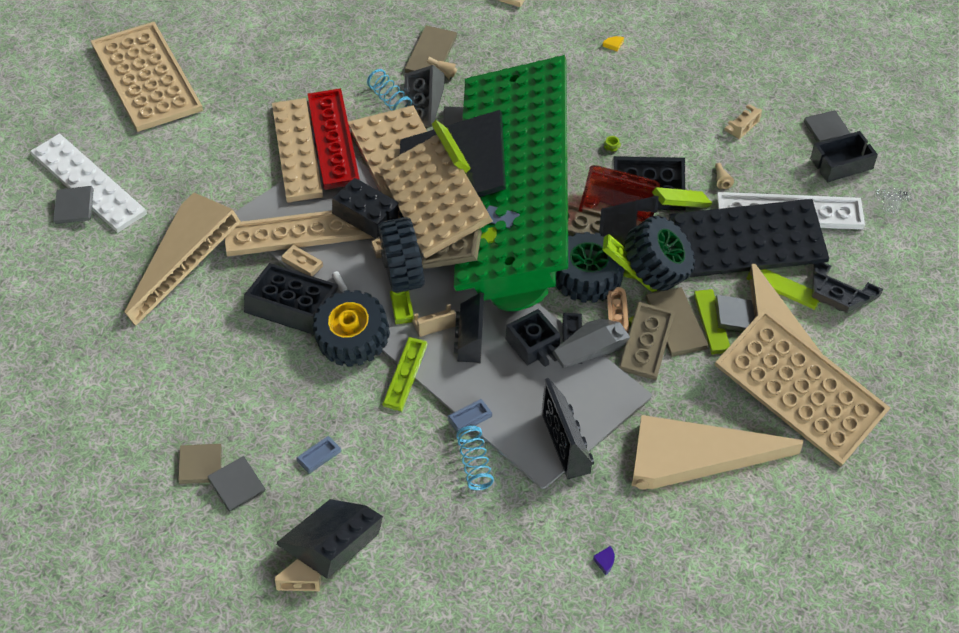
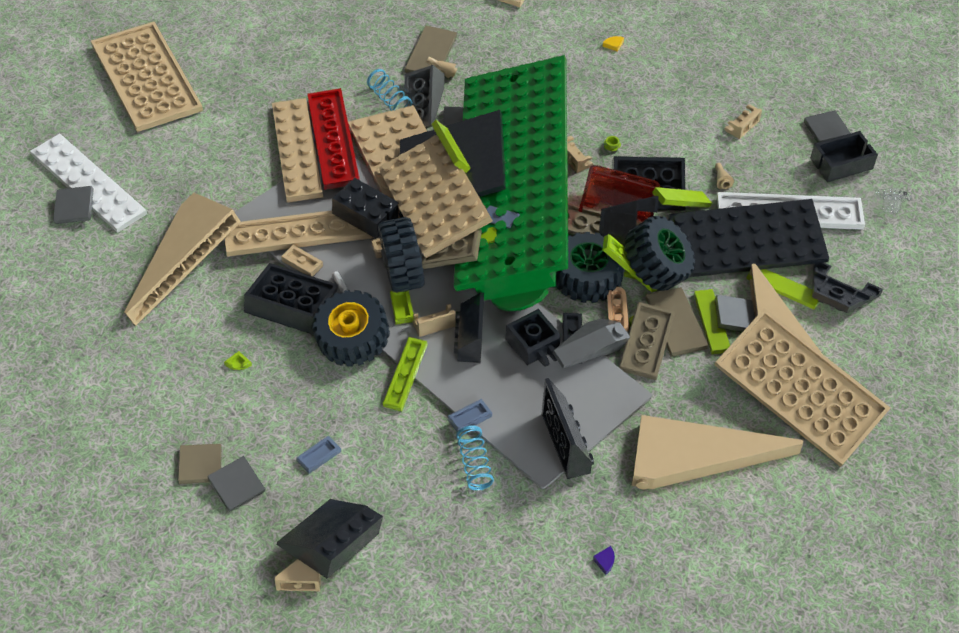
none -> lime tile [224,351,252,370]
none -> tan hinge [567,136,593,173]

